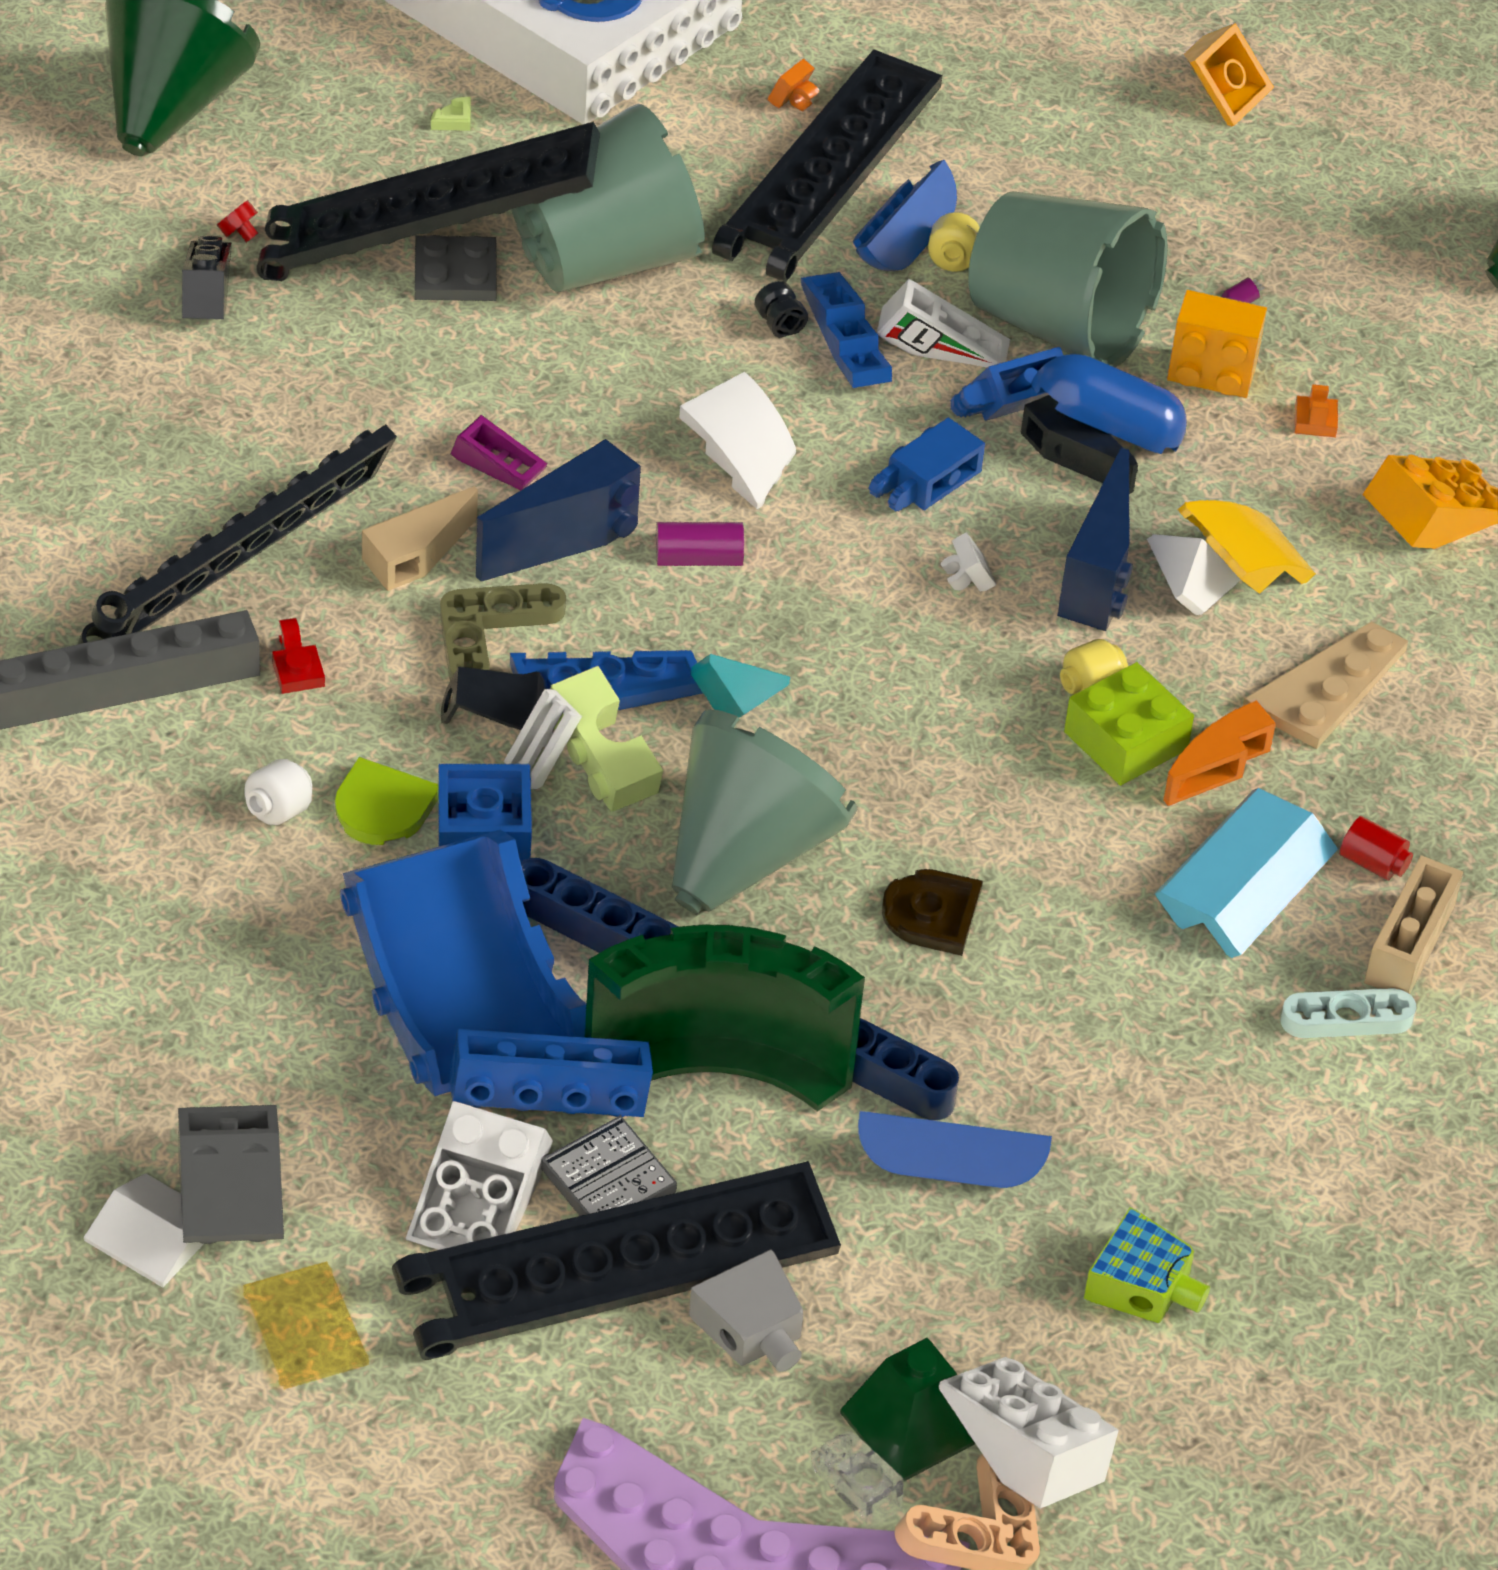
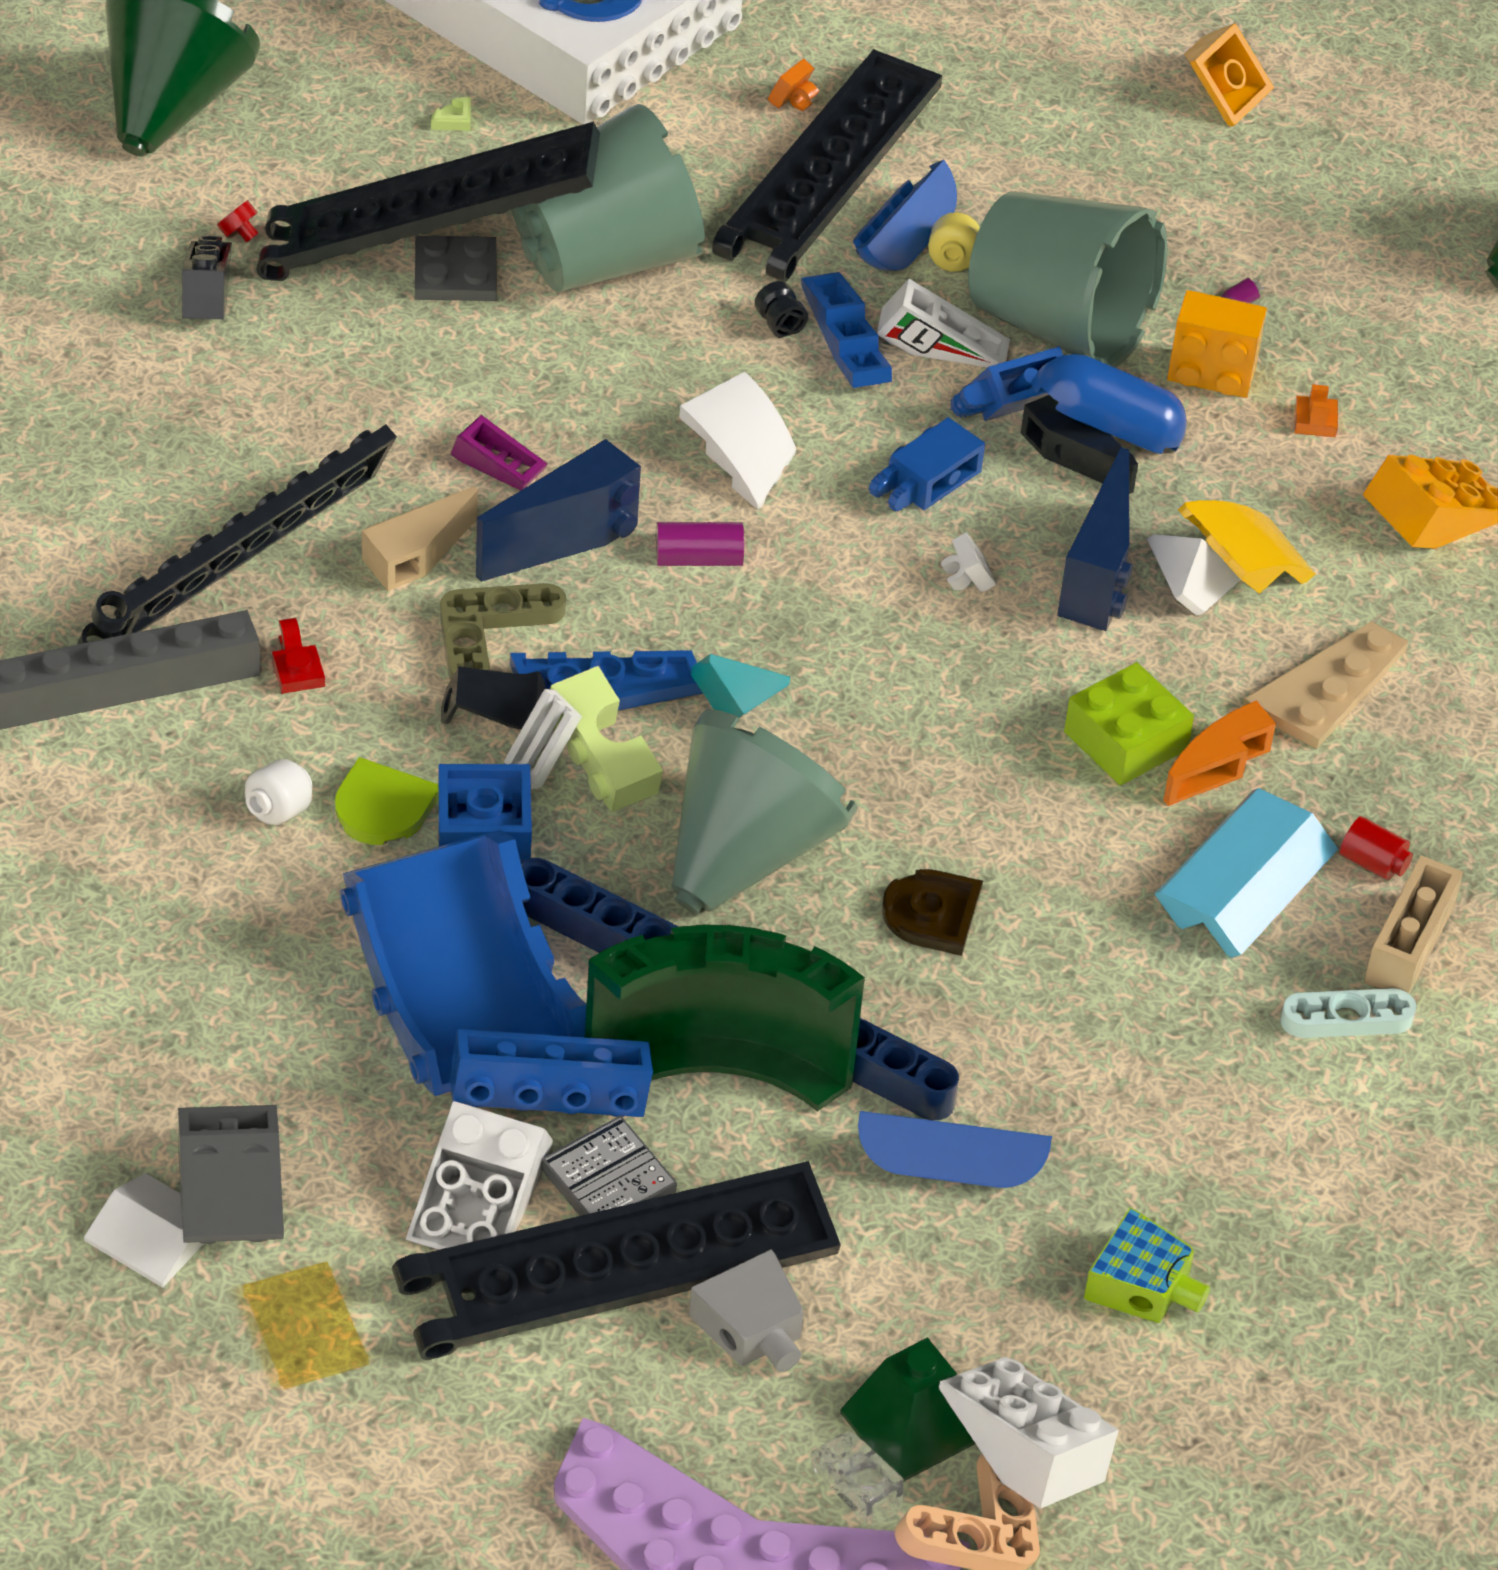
light yellow head [1060,639,1128,694] -> none

